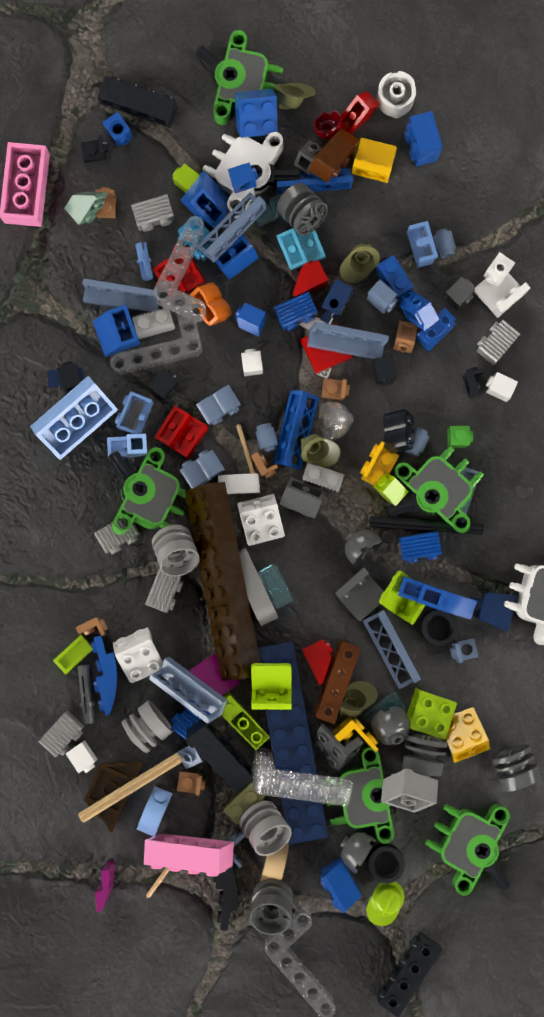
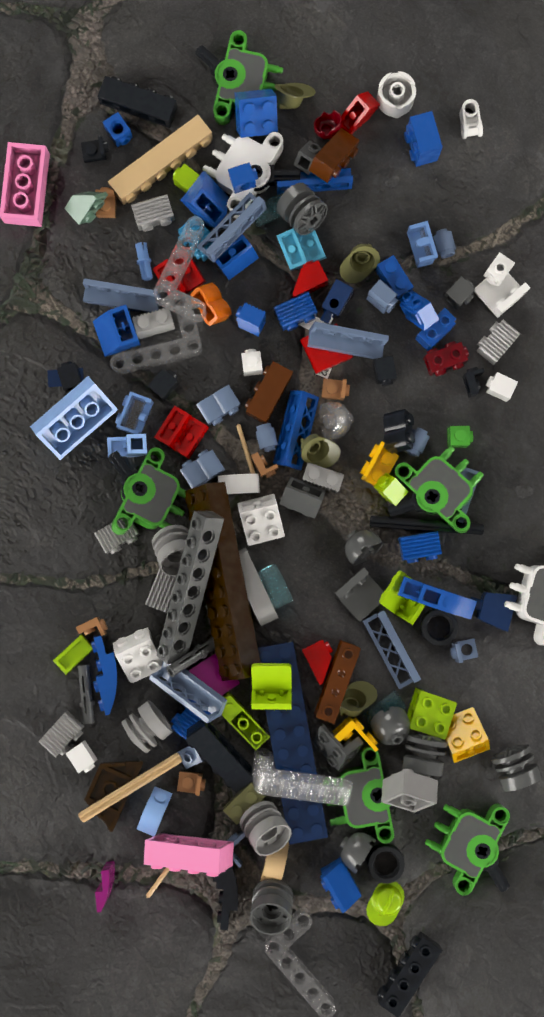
yellow bracket [351,138,397,183] -> none
medium nougat bracket [393,321,418,353] -> none
none -> tan brick [108,115,213,205]
none -> dark grey brick [156,511,224,664]
none -> dark grey pin [166,637,215,677]
none -> reddish brown brick [244,361,293,424]
none -> dark red brick [423,341,469,377]
none -> white piece [459,99,483,139]

